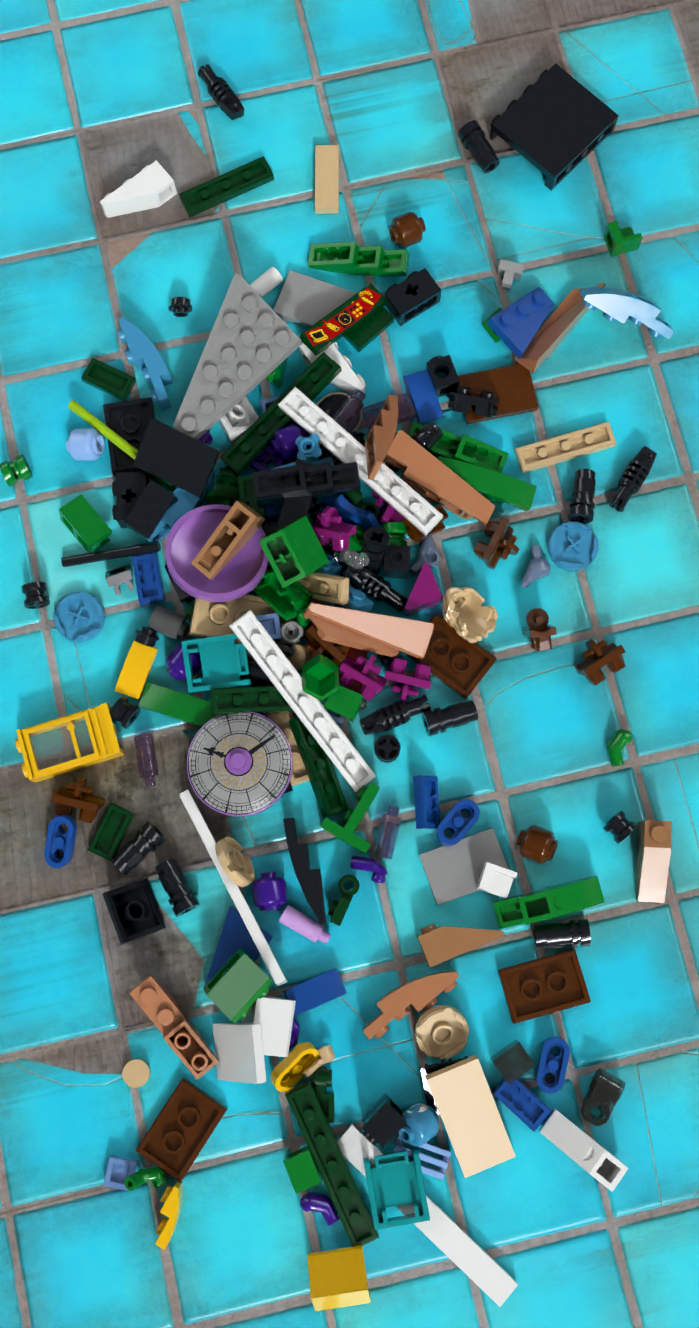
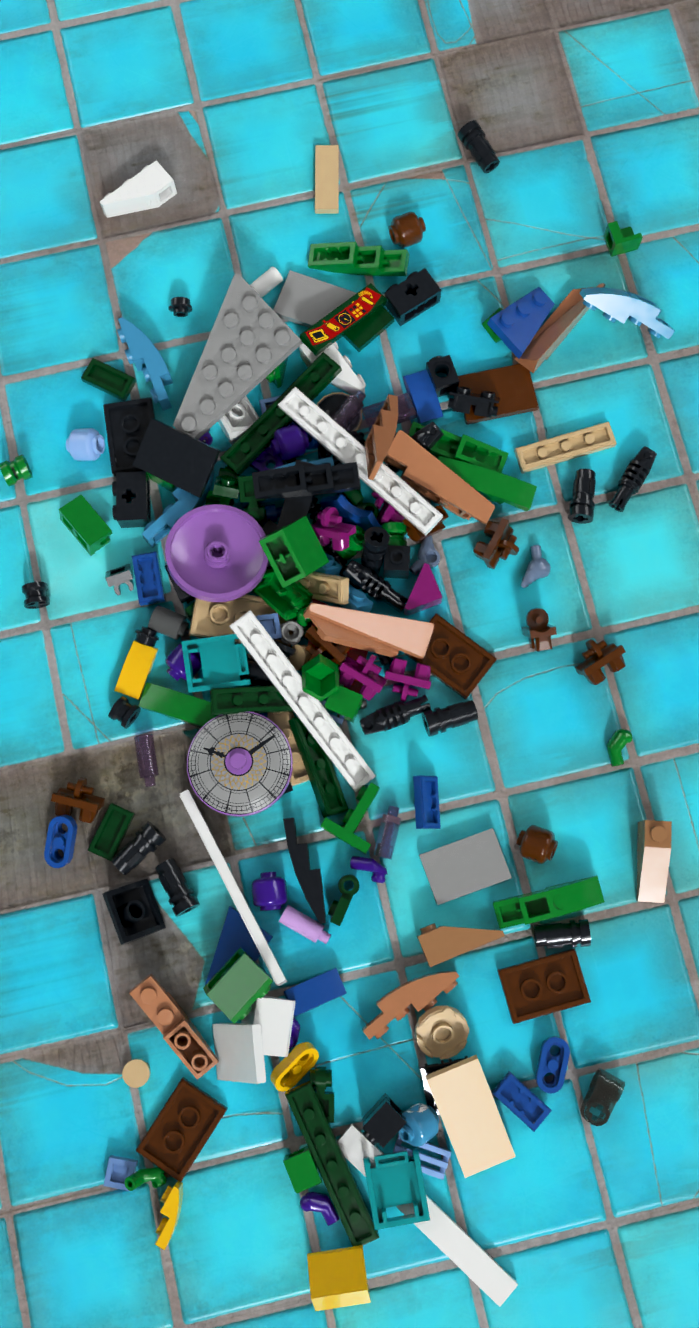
yellow door [15,702,125,782] -> none
dark azure tile [53,592,106,643] -> none
black bar [61,541,161,567] -> none
lime bar [68,400,138,460] -> none
black slope [124,480,175,539] -> none
dark green tile [179,156,274,218] -> none
medium nougat slope [191,501,265,580] -> none
black hinge [198,64,244,120] -> none
tan tile [215,836,255,888] -> none
dark azure plate [295,434,322,461] -> none
tan hand [303,1044,335,1078] -> none
clear arm [334,549,369,569] -> none
black wheel [374,735,401,763] -> none
blue plate [436,799,480,847] -> none
tan hair [442,587,498,643] -> none
white panel [476,862,517,898] -> none
black panel [490,63,619,191] -> none
clear smoke panel [490,1039,535,1084] -> none
light grey tile [497,259,524,289] -> none
white slope [539,1108,629,1192] -> none
dark azure tile [548,521,599,571] -> none
black wheel [603,810,637,844] -> none

